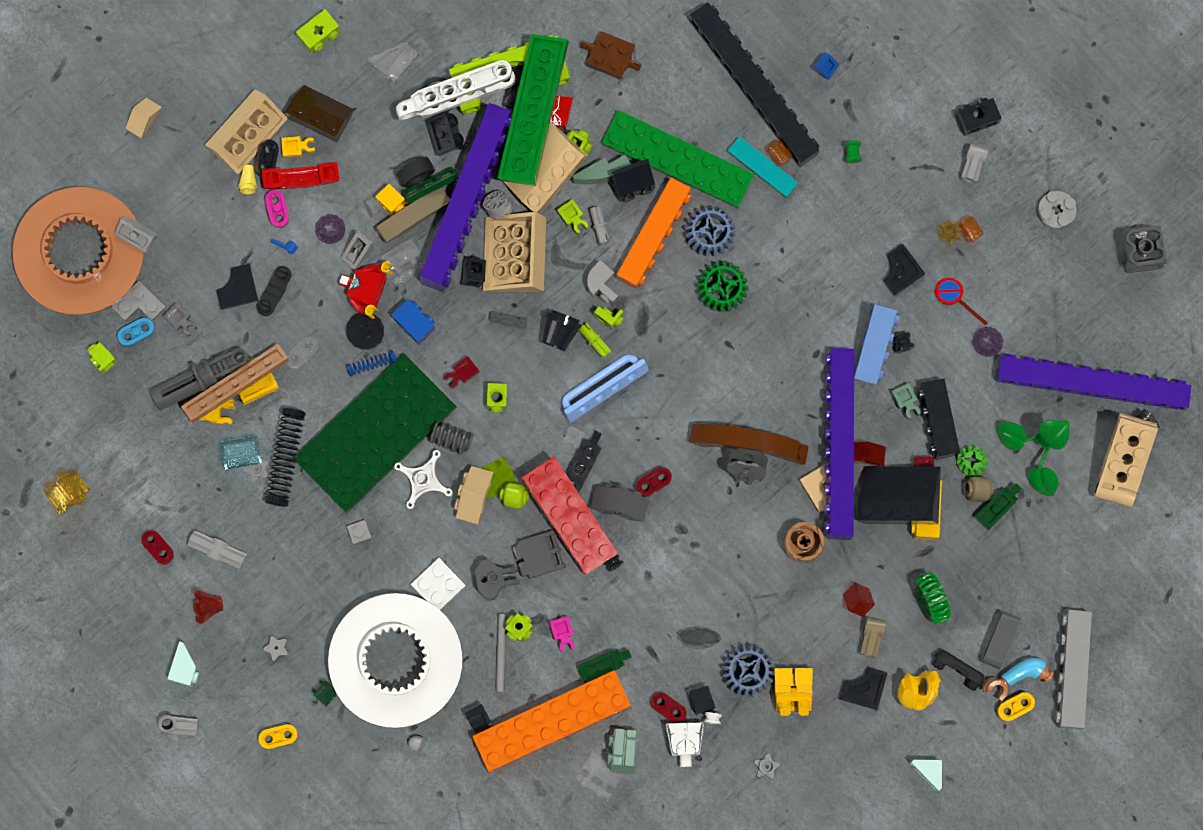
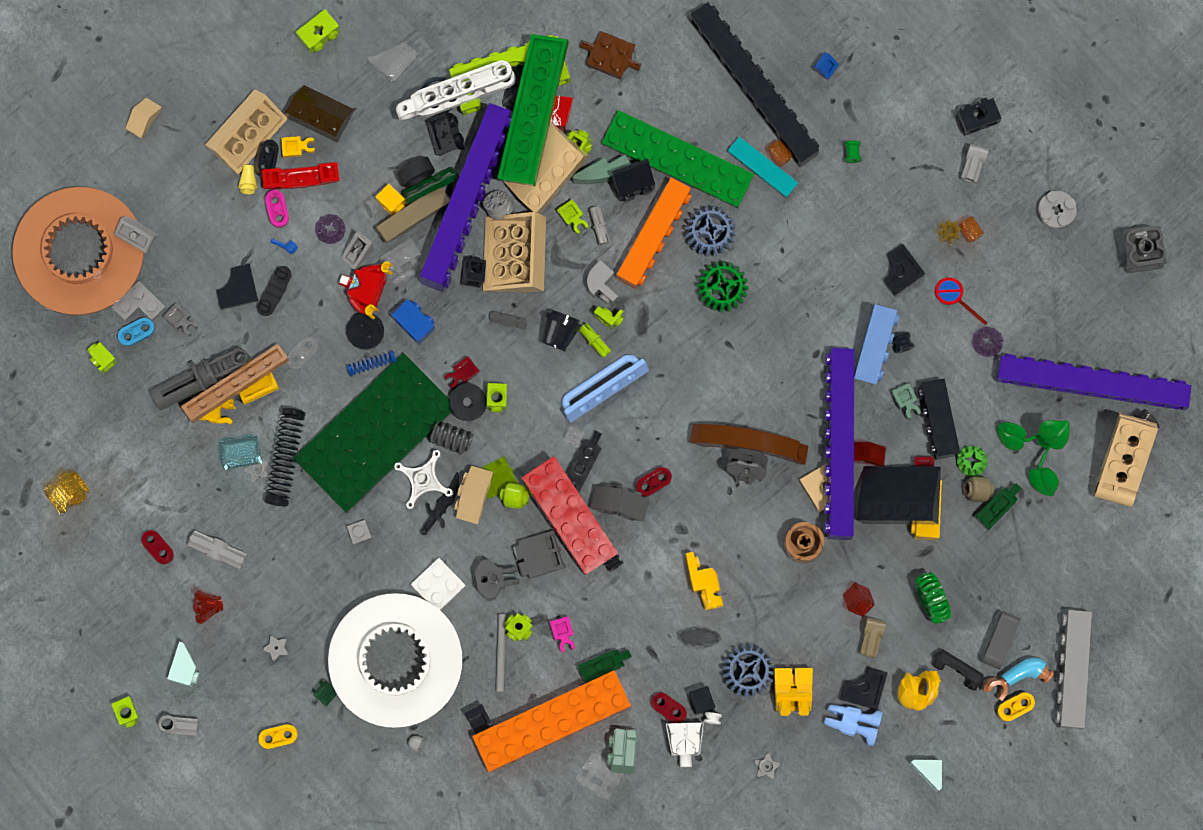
none -> lime brick [111,696,140,728]
none -> black piece [420,472,459,535]
none -> black tile [449,383,487,422]
none -> yellow plate [685,552,724,610]
none -> light blue piece [824,705,883,747]

